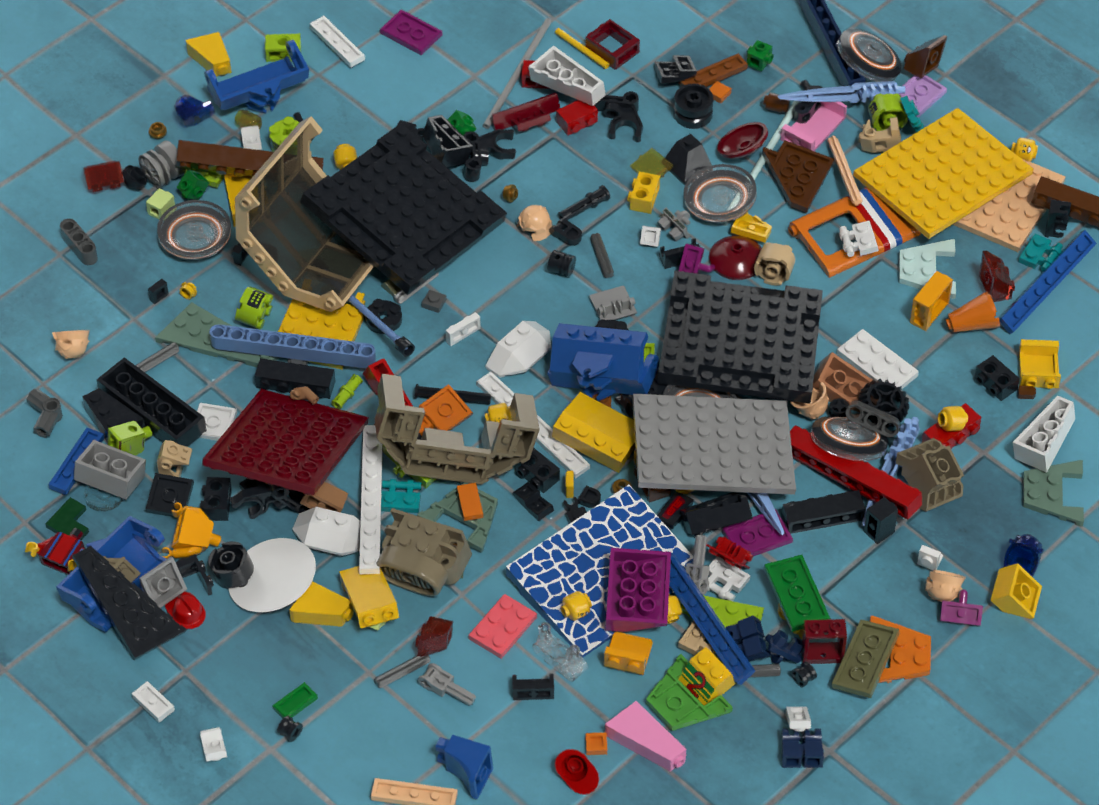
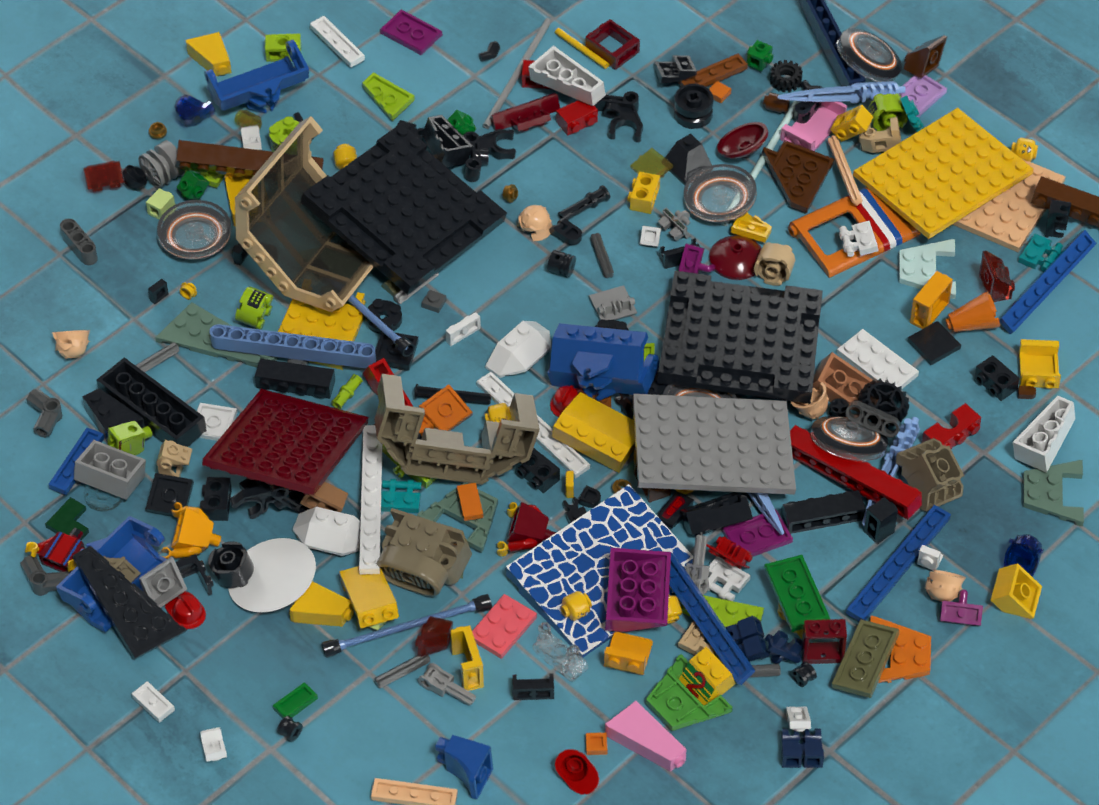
medium nougat arm [290,386,319,405] -> none
black slope [513,482,554,521] -> none
yellow head [938,406,968,432] -> none
none -> dark grey piece [20,555,70,596]
none -> medium blue hose [321,594,492,658]
none -> lime wing [362,72,415,121]
none -> black plate [375,331,419,370]
none -> yellow panel [450,625,484,691]
none -> black arm [479,41,500,62]
none -> dark red torso [497,502,556,557]
none -> red piece [550,385,585,417]
none -> black tyre [770,60,803,93]
none -> yellow brick [830,105,873,142]
none -> blue plate [846,505,951,622]
none -> black tile [907,321,961,365]

